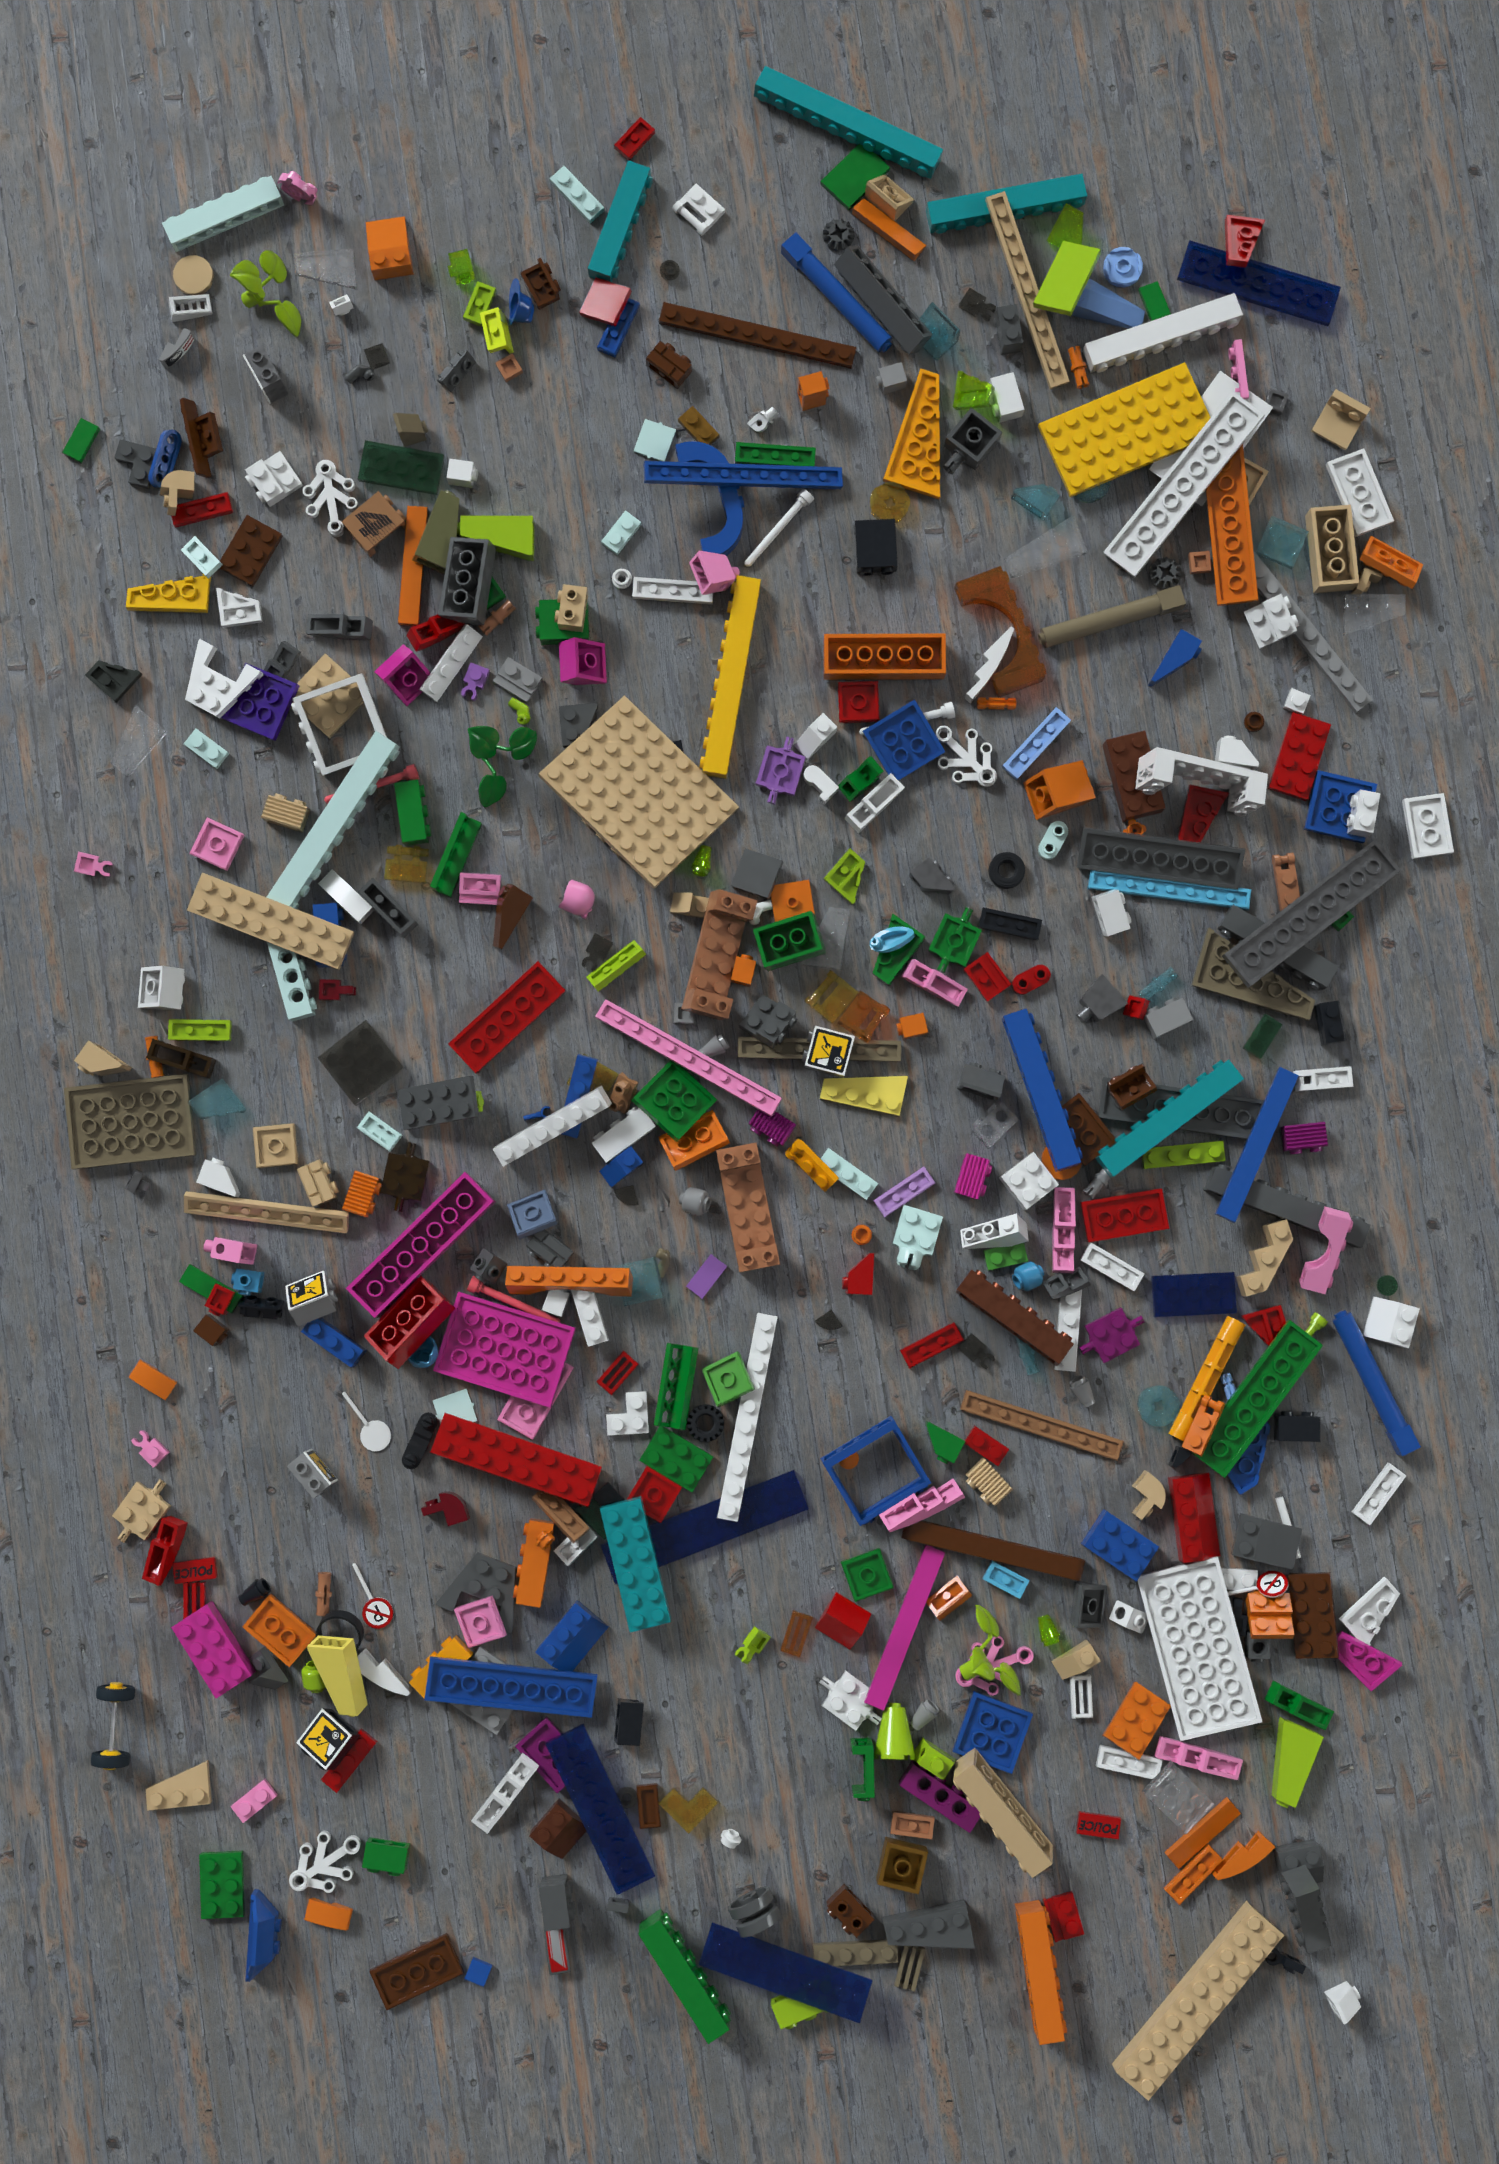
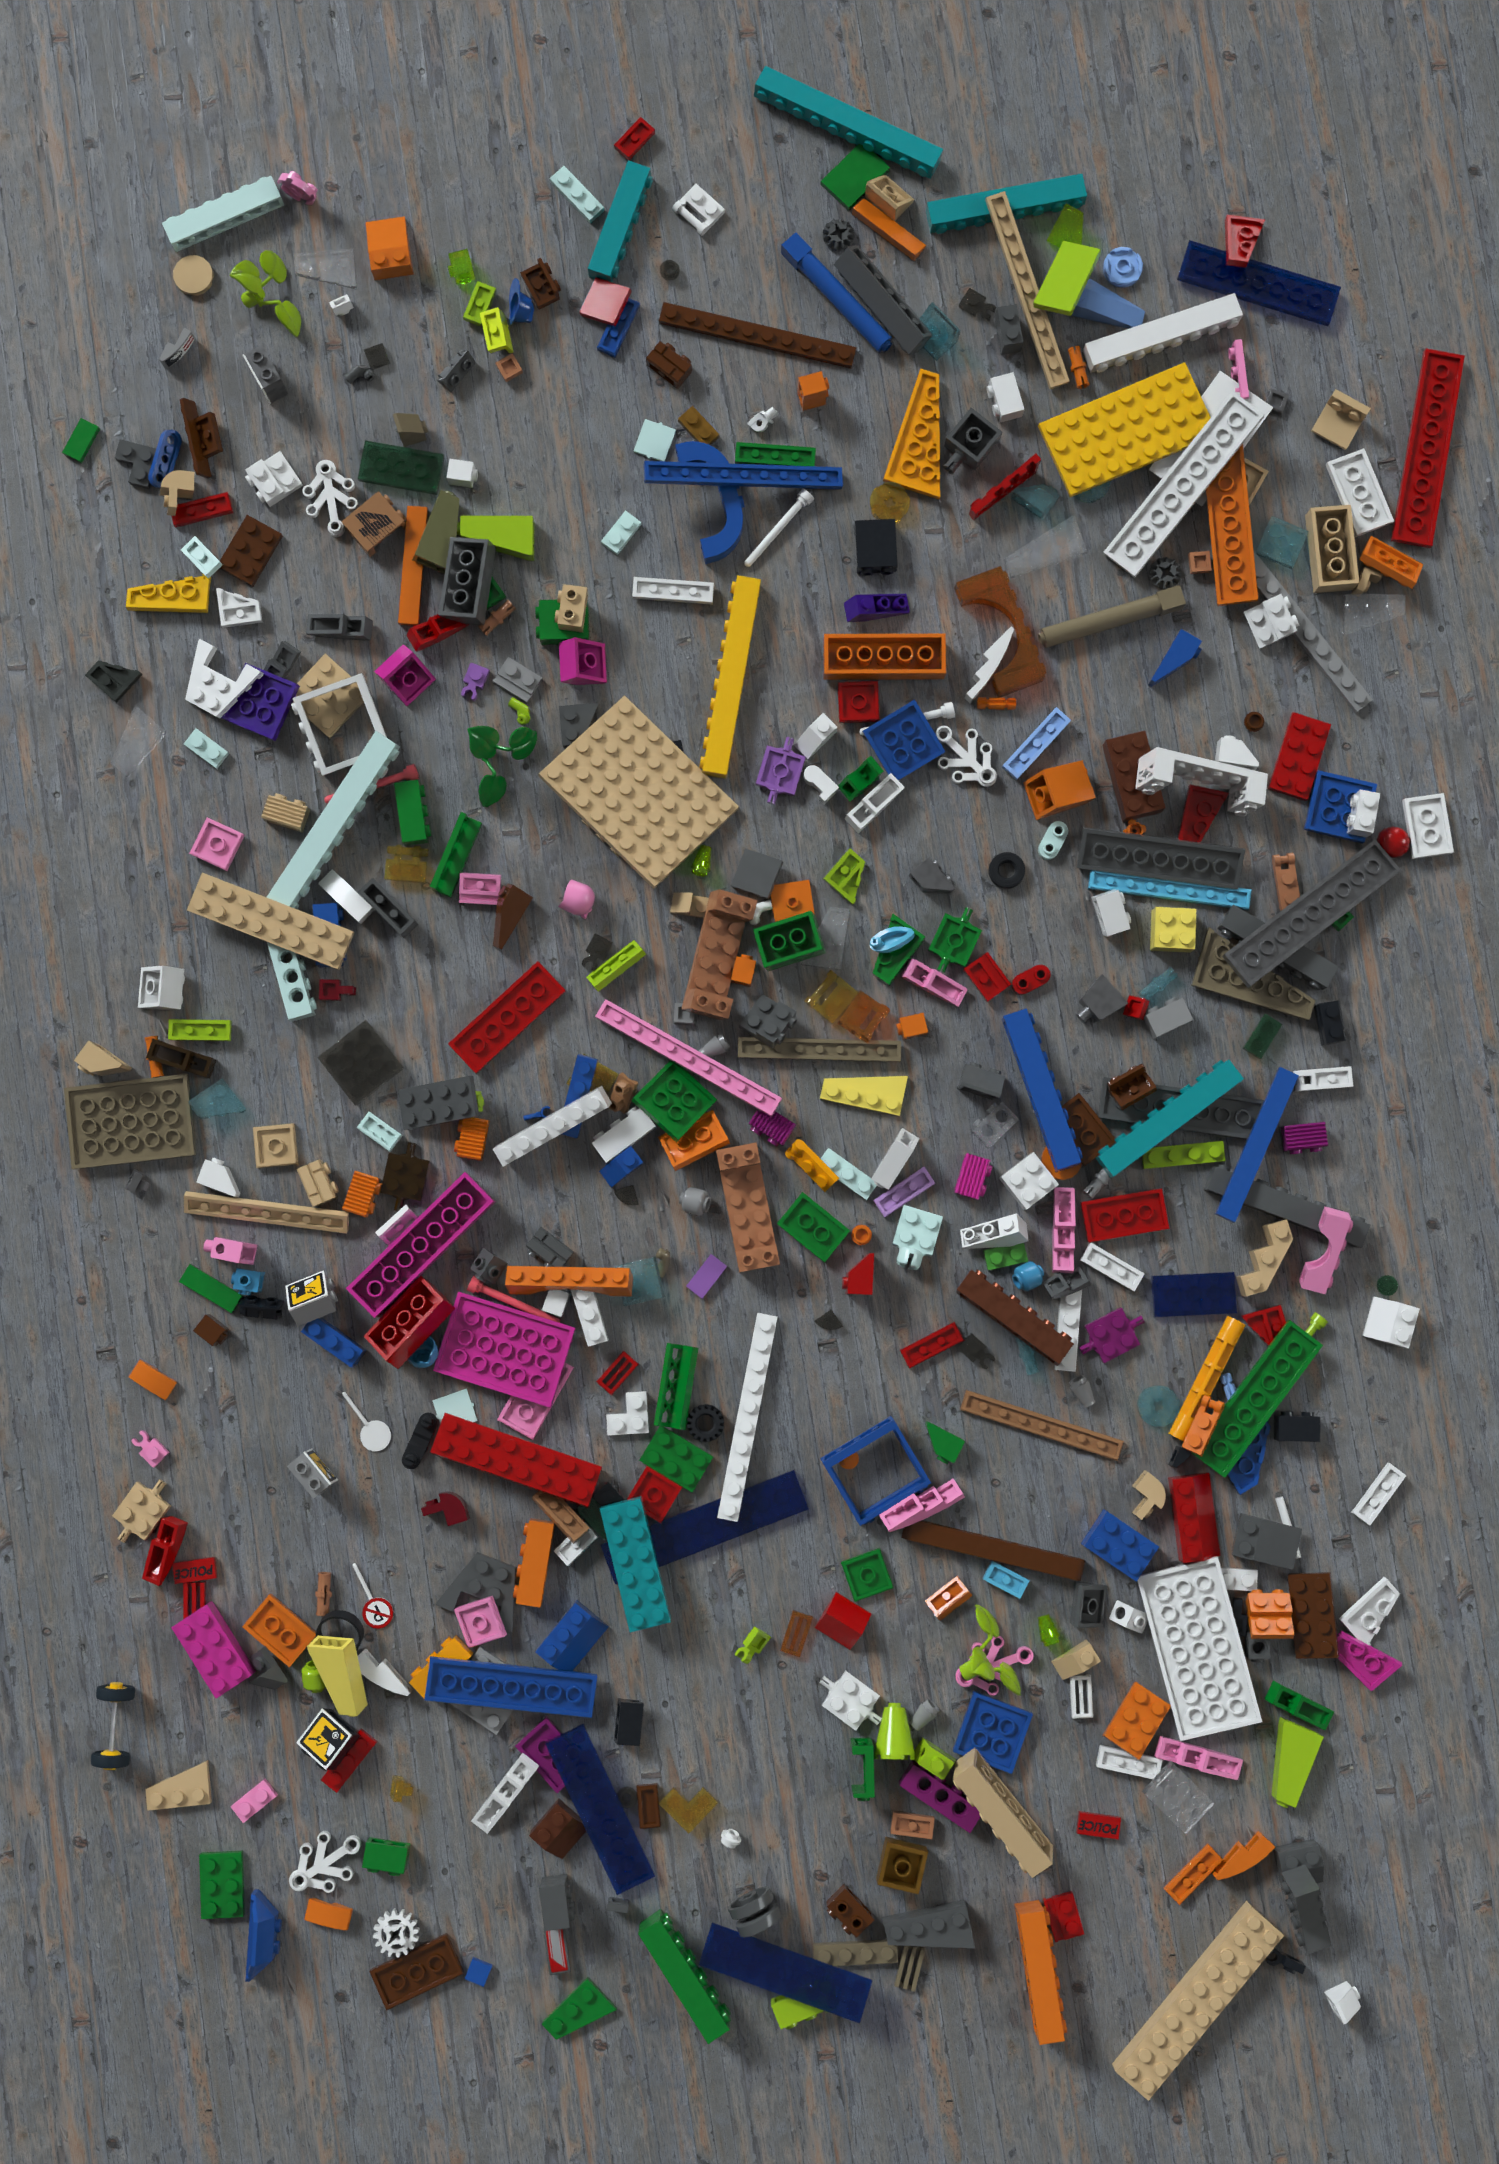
bright pink plate [74,851,113,877] -> none
white slope [169,294,212,322] -> none
red bracket [204,1283,236,1317] -> none
black cone [238,1578,271,1606] -> none
white plate [419,624,483,702] -> none
sand blue tile [507,1190,558,1240] -> none
orange plate [536,1530,555,1550] -> none
white plate [612,569,632,589] -> none
bright pink torso [689,551,740,595] -> none
bright green tile [701,1351,755,1407] -> none
piece [802,1026,855,1078] -> none
dark pink tile [864,1544,945,1711] -> none
light grey brick [875,362,907,395] -> none
clear neon green wing [953,371,995,410] -> none
red plate [964,1425,1009,1466] -> none
tan brick [965,1458,1013,1506] -> none
black plate [978,907,1042,941] -> none
green tile [1138,281,1171,321] -> none
orange slope [1164,1797,1241,1869] -> none
piece [1228,1571,1288,1598] -> none
white plate [1283,688,1311,715] -> none
blue brick [1332,1310,1421,1456] -> none
none -> white gear [373,1908,420,1958]
none -> plate [375,1205,418,1246]
none -> clear yellow tile [390,1775,413,1802]
none -> orange brick [454,1118,490,1161]
none -> green wing [542,1977,617,2040]
none -> green plate [777,1192,850,1263]
none -> dark purple slope [844,594,910,622]
none -> white slope [871,1128,919,1190]
none -> red wing [969,453,1041,520]
none -> light yellow brick [1150,907,1196,953]
none -> red hair [1377,826,1410,858]
none -> red plate [1391,348,1465,548]

